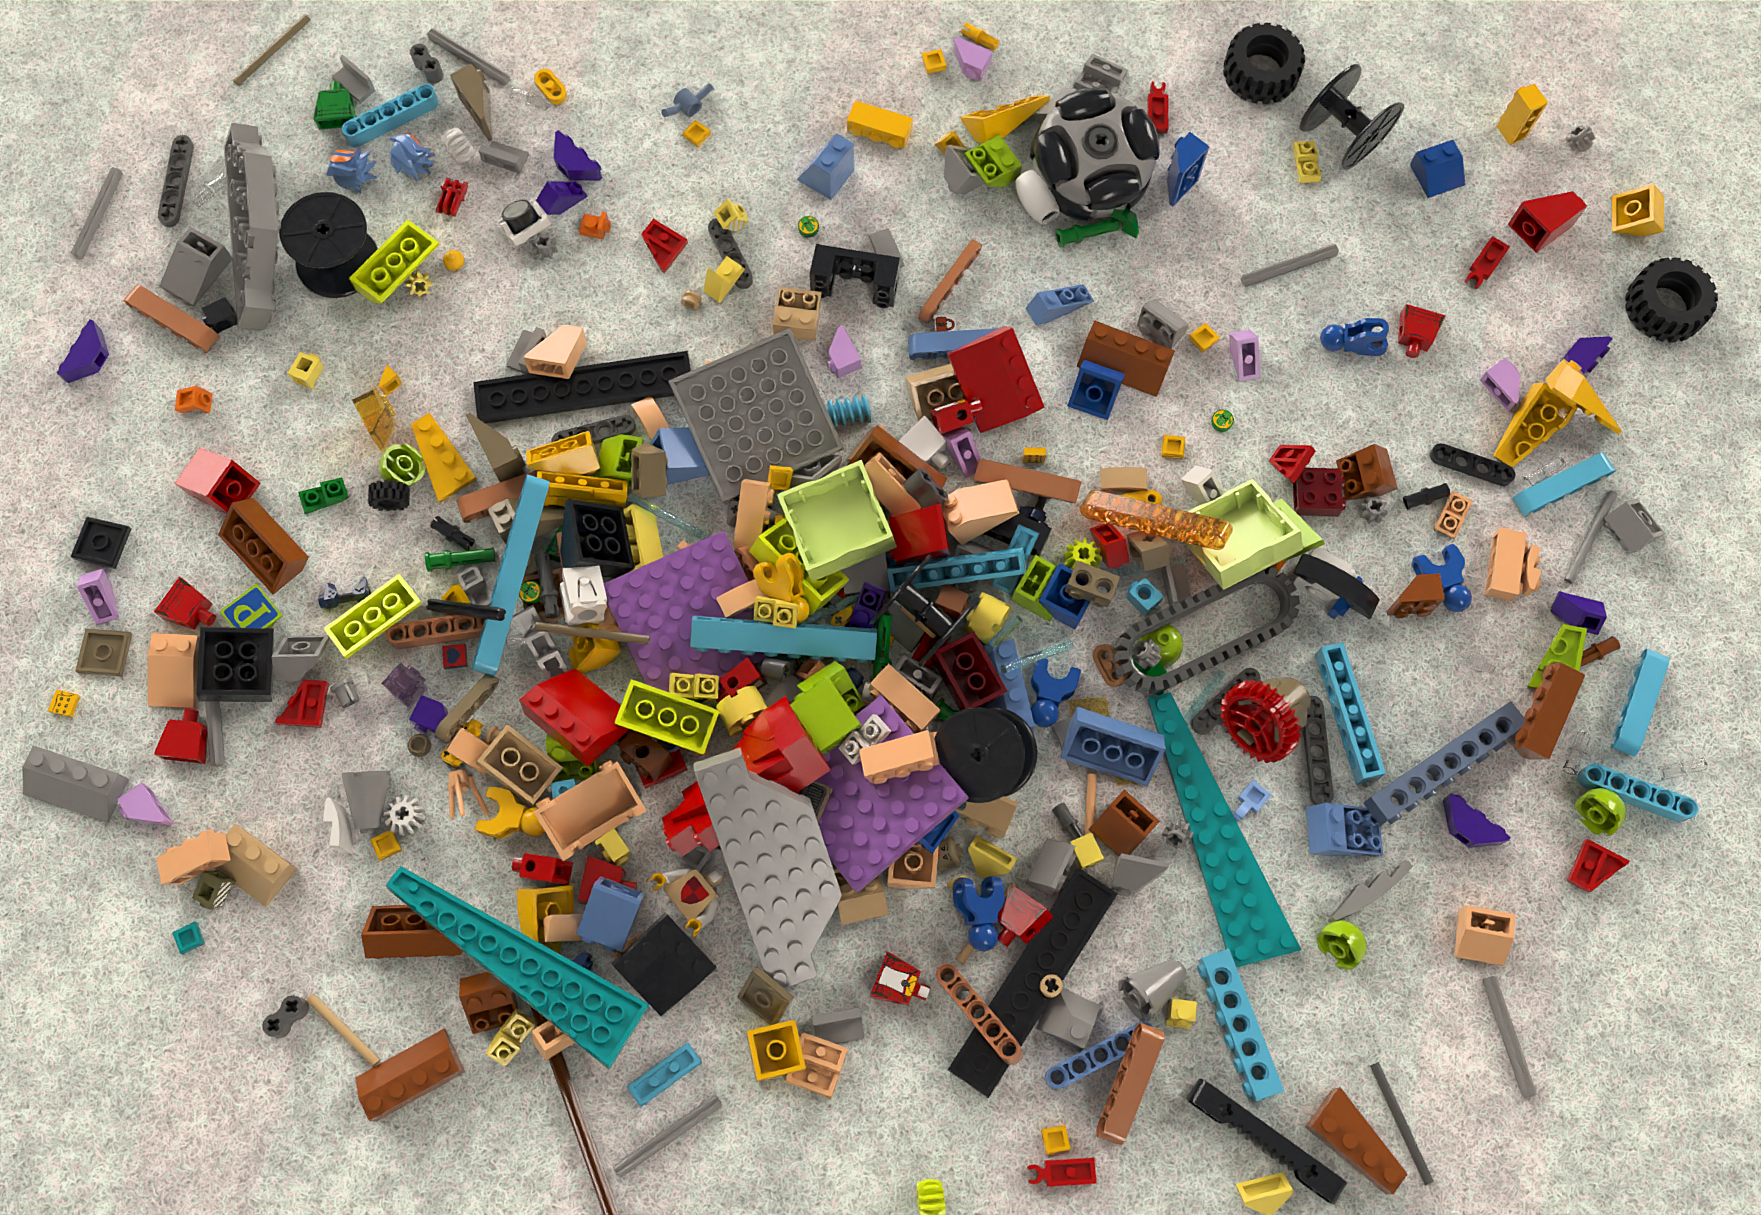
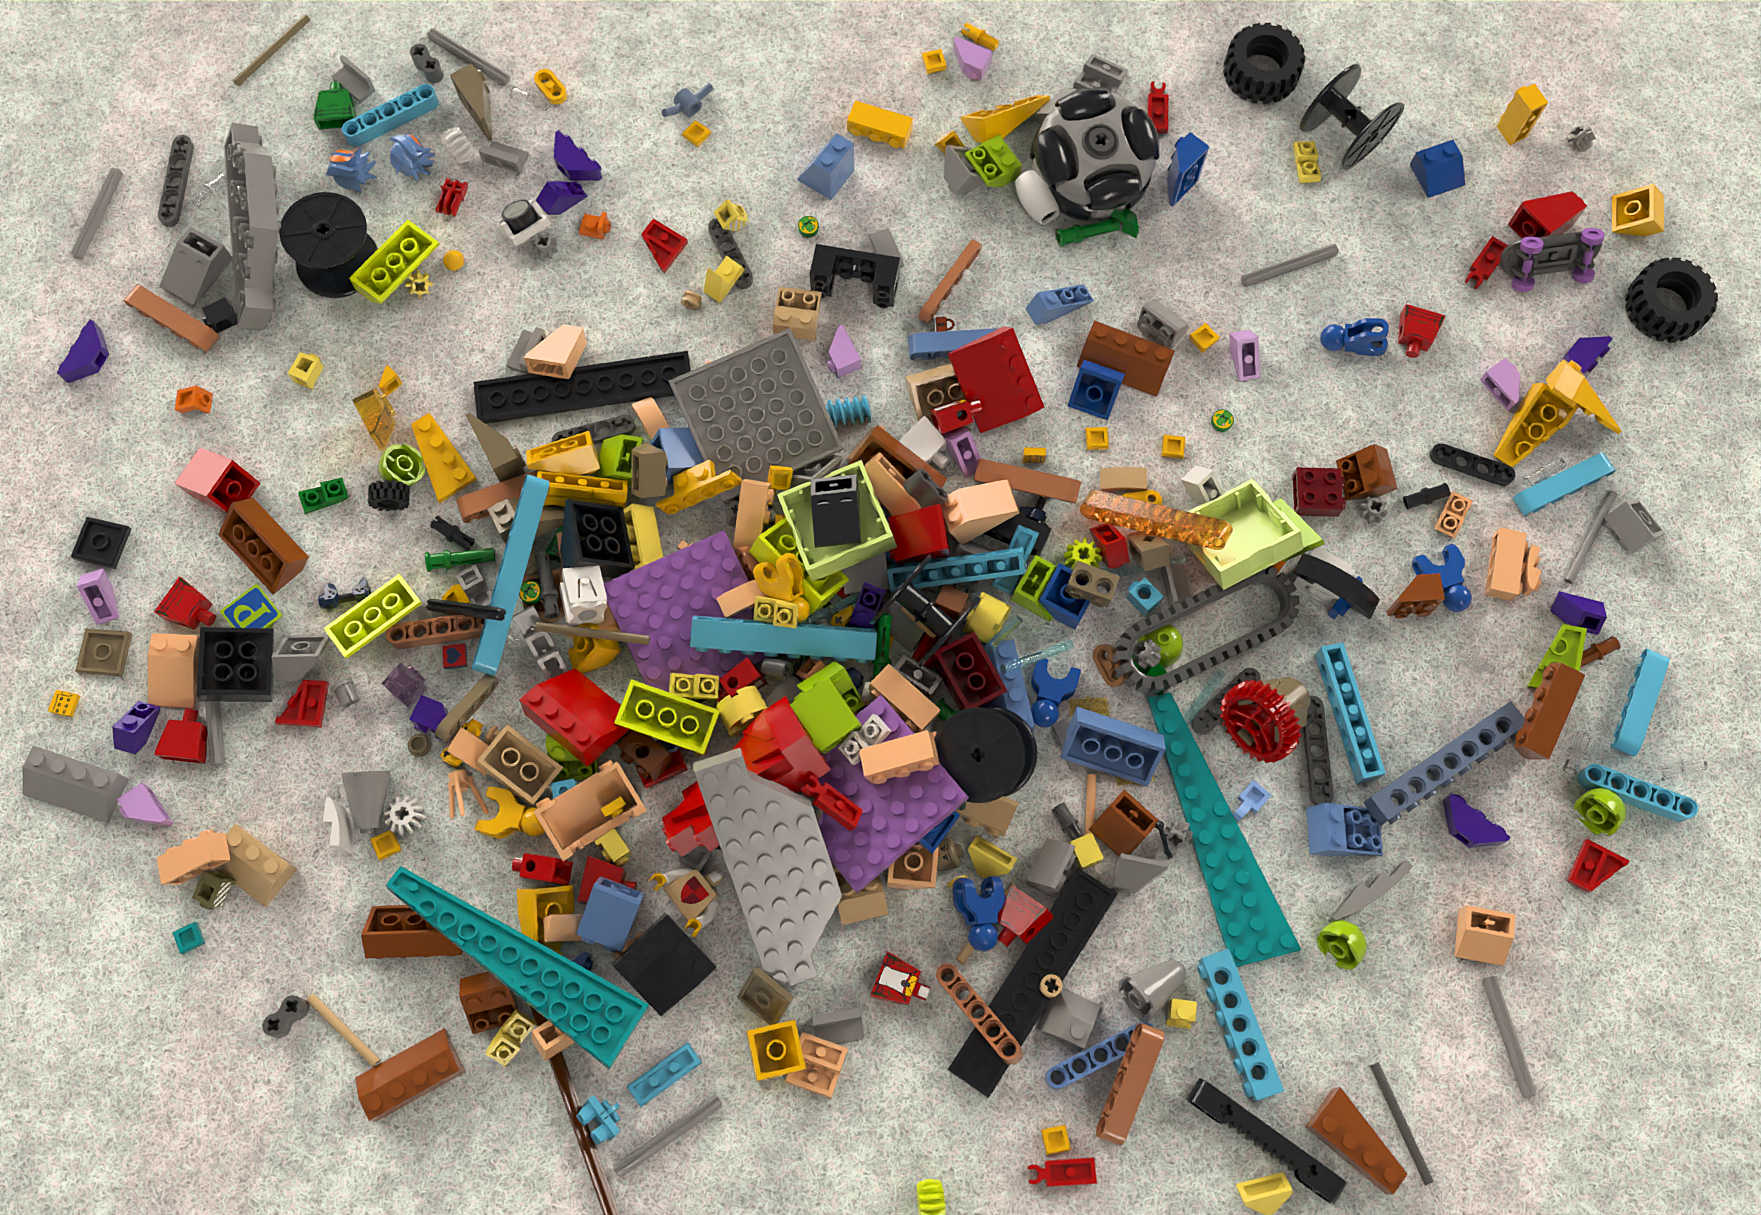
clear light blue bar [627,492,710,540] -> none
red wing [1269,445,1316,483] -> none
none -> dark purple slope [112,701,160,755]
none -> medium azure hips [576,1095,621,1145]
none -> yellow plate [601,796,626,818]
none -> yellow bracket [656,460,743,515]
none -> red plate [801,775,863,832]
none -> black slope [811,474,861,548]
none -> yellow tile [1085,427,1109,450]
none -> black hinge [1155,821,1173,860]
none -> dark grey piece [1500,228,1605,292]

